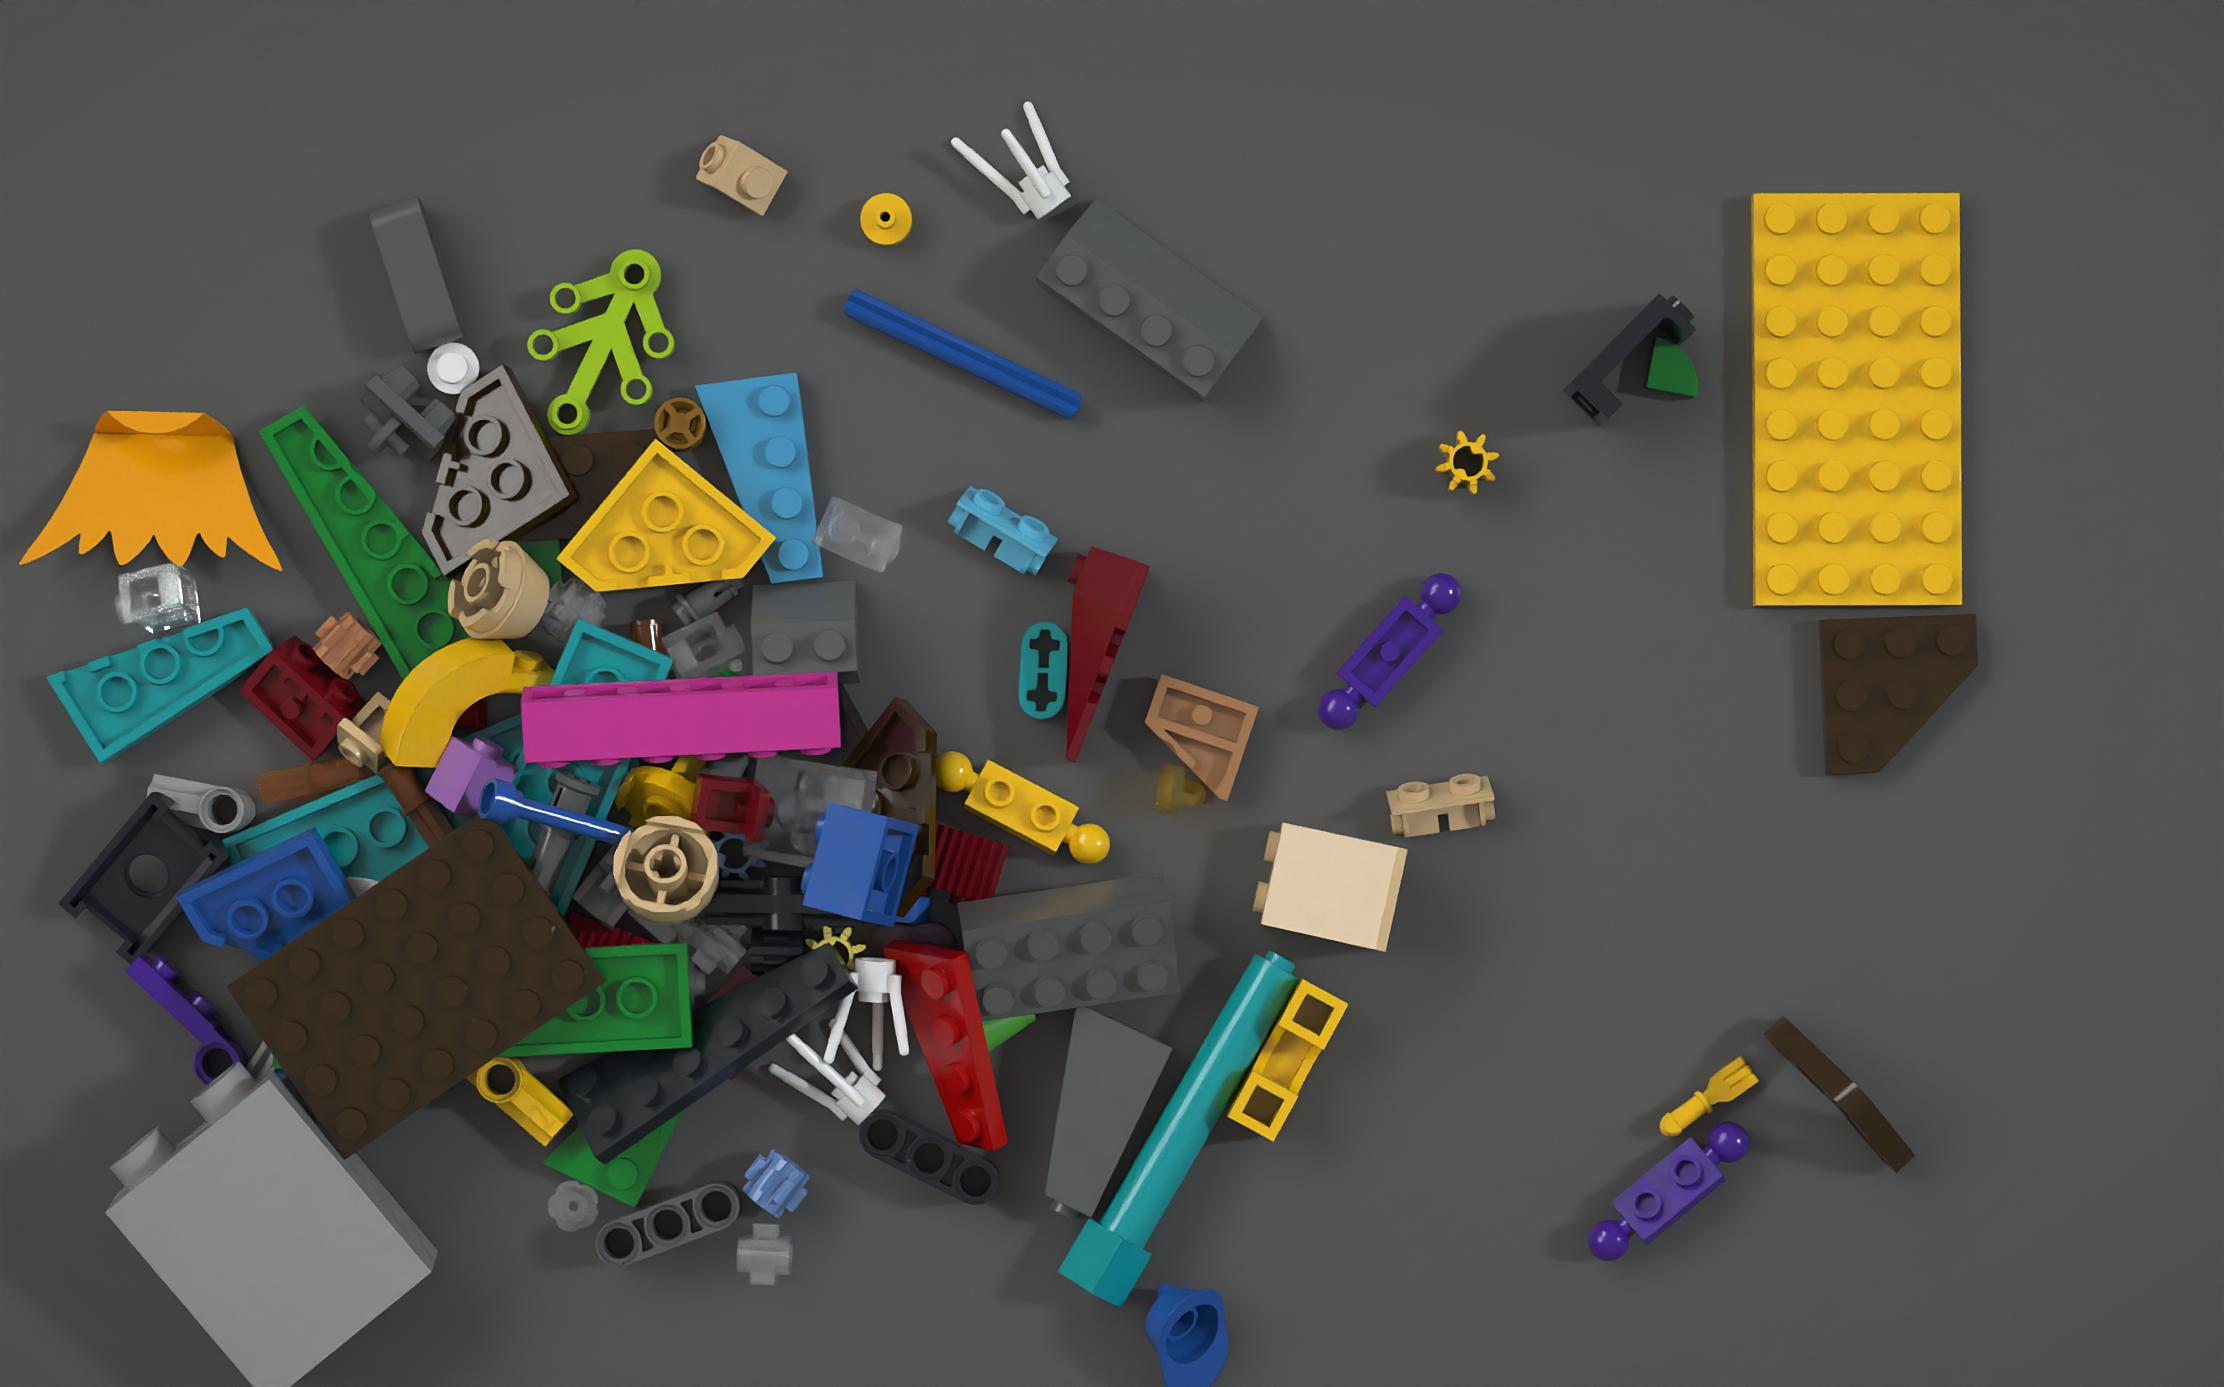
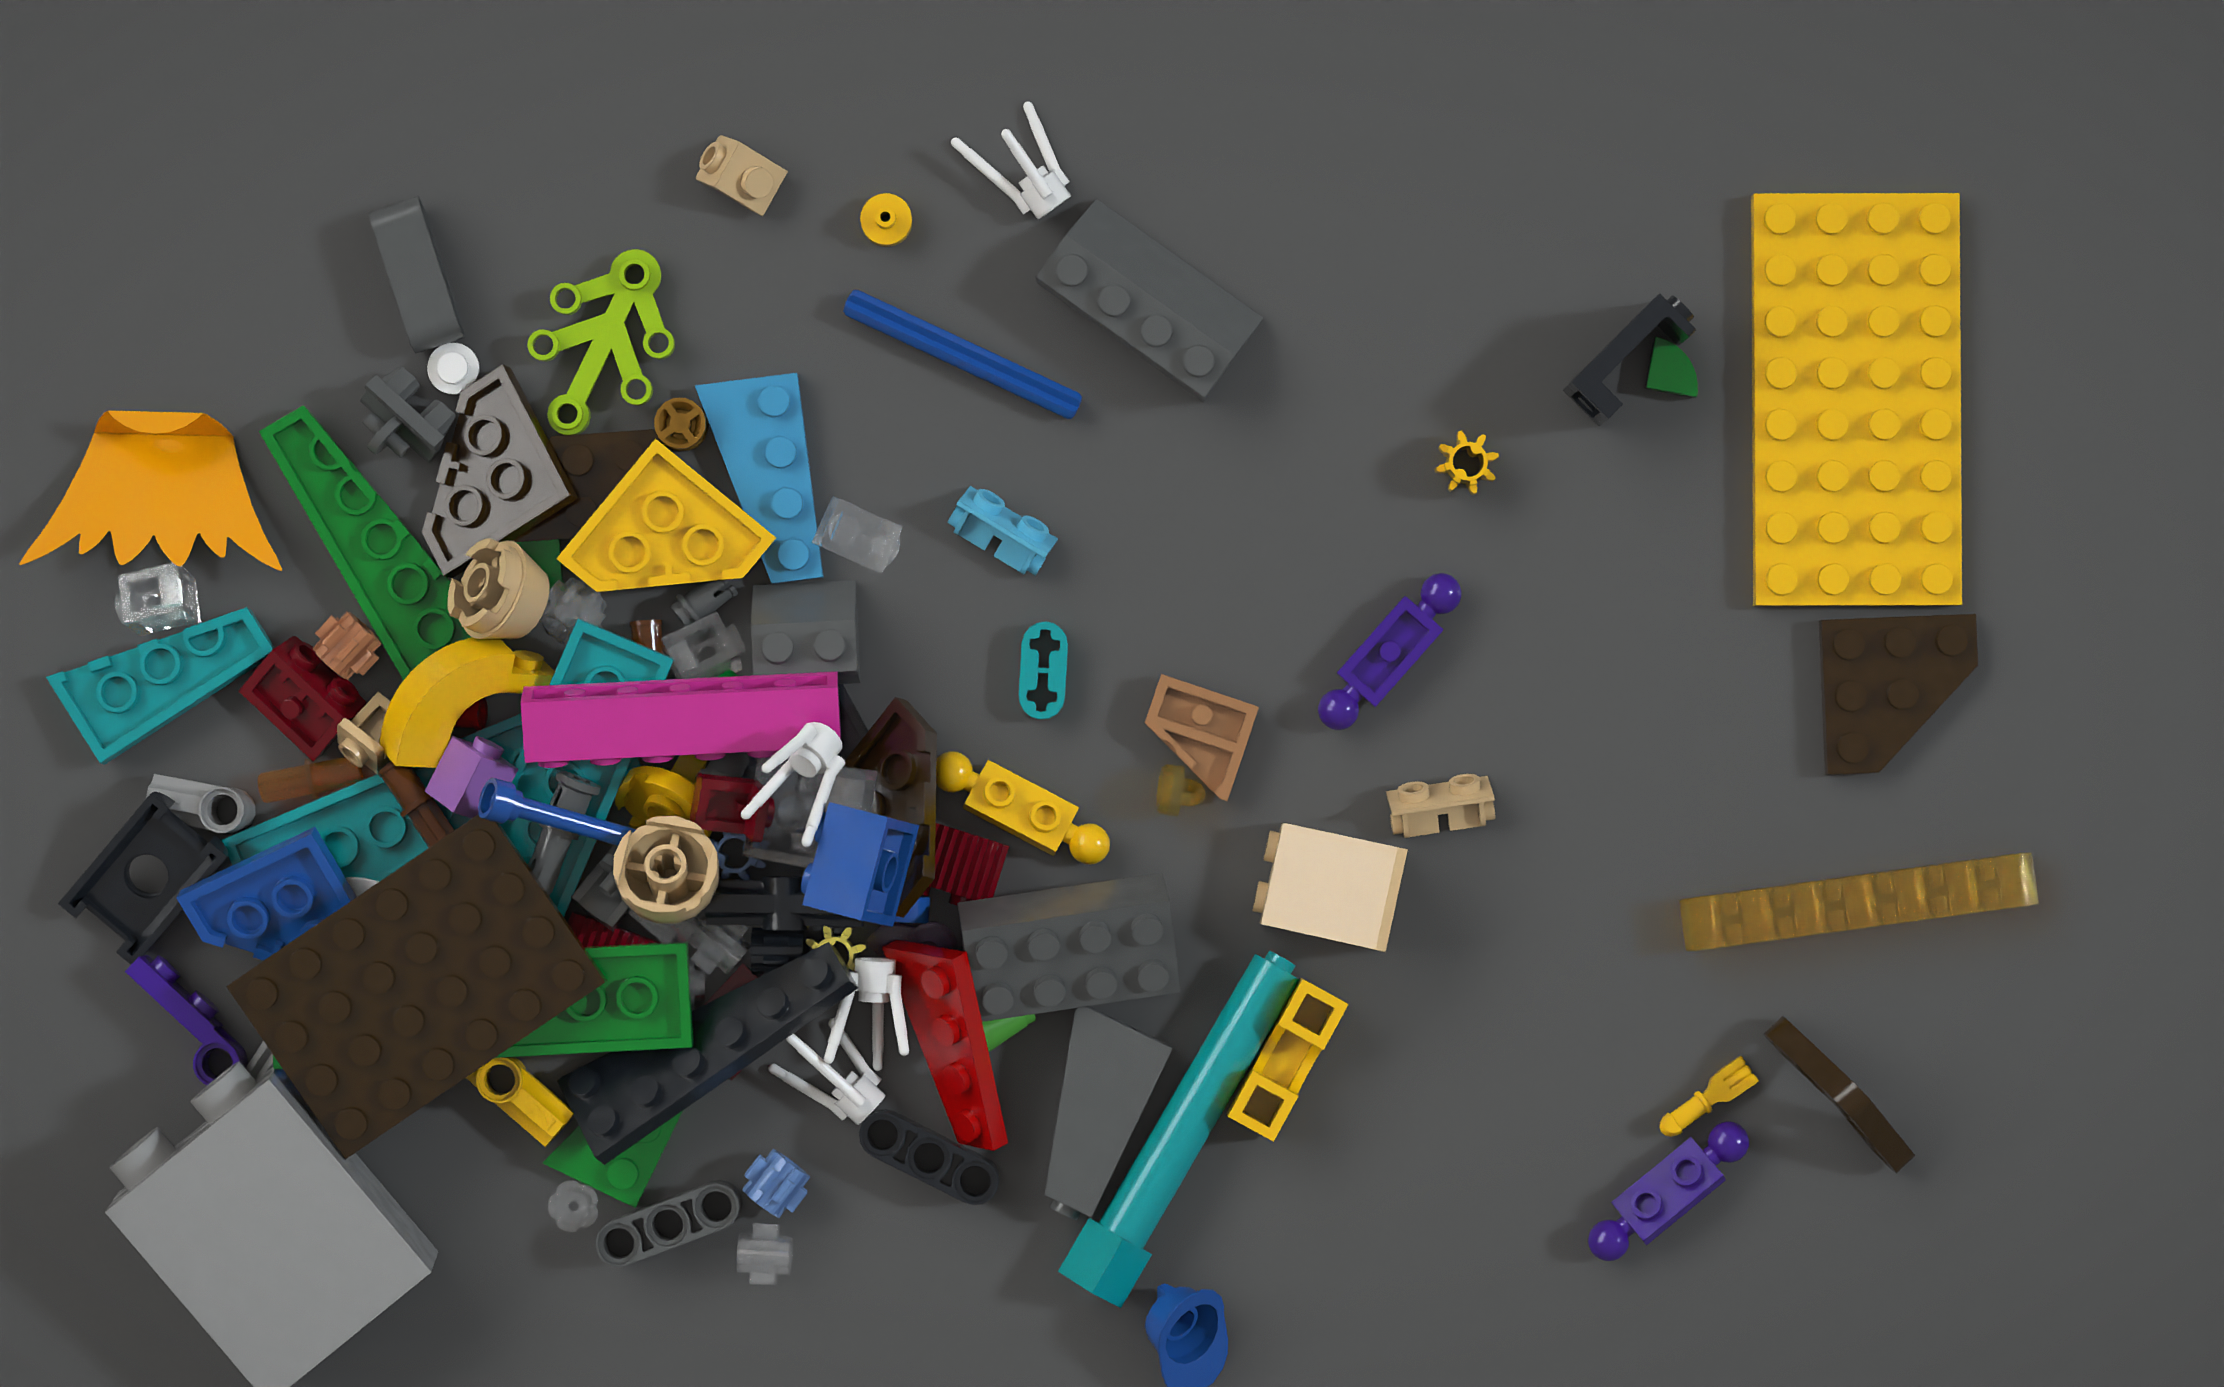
dark red wedge [1066,546,1150,763] -> none
none -> white plant [741,722,845,847]
none -> clear yellow beam [1679,852,2039,951]

